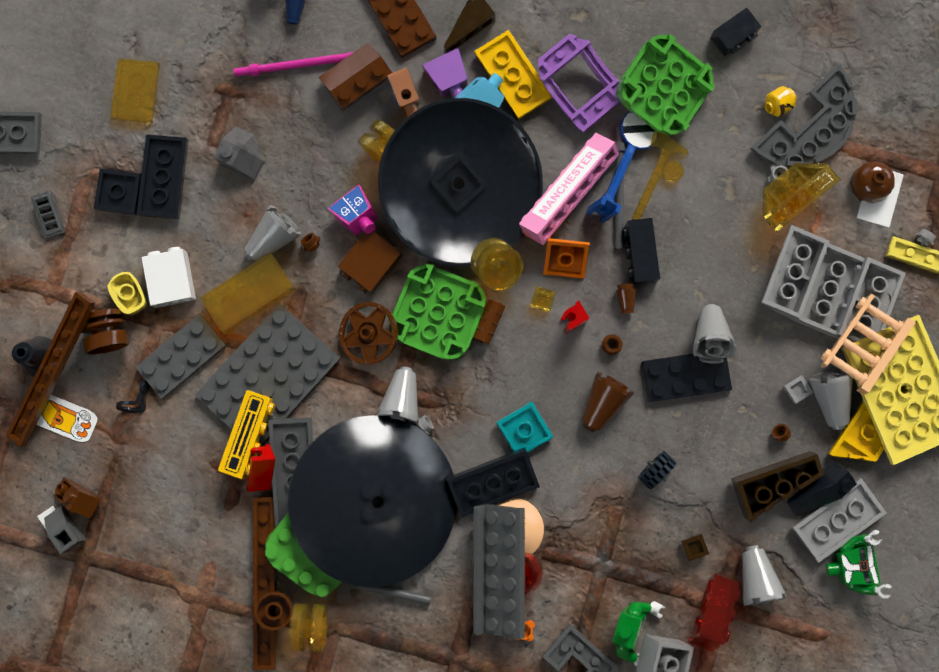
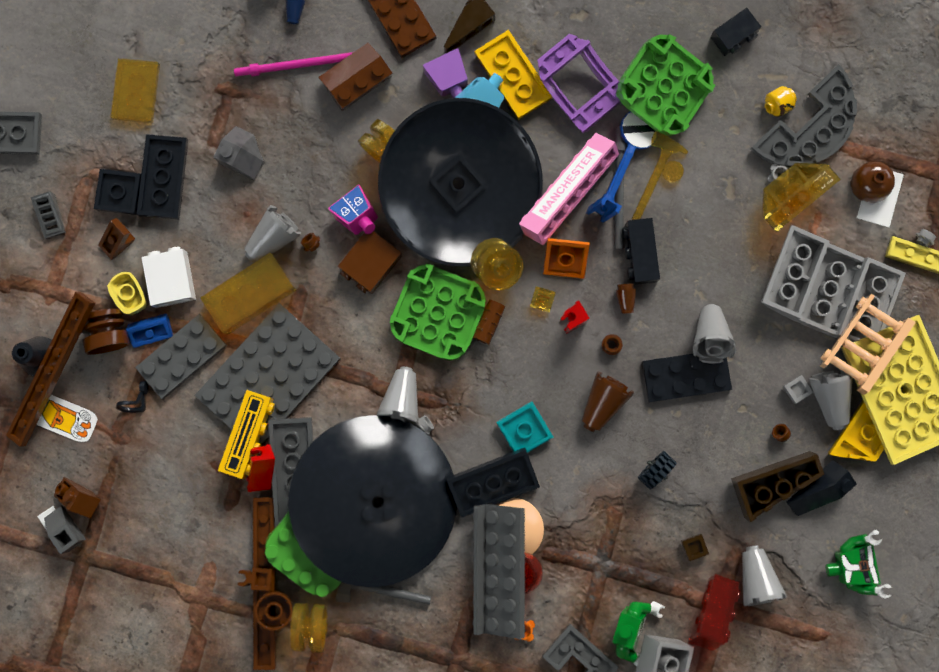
reddish brown wheel [339,302,398,365] -> none
nougat torso [387,67,419,116] -> none
light grey plate [792,478,887,563] -> none
none -> reddish brown slope [98,218,135,260]
none -> blue slope [126,313,173,348]
none -> reddish brown plate [238,568,276,591]

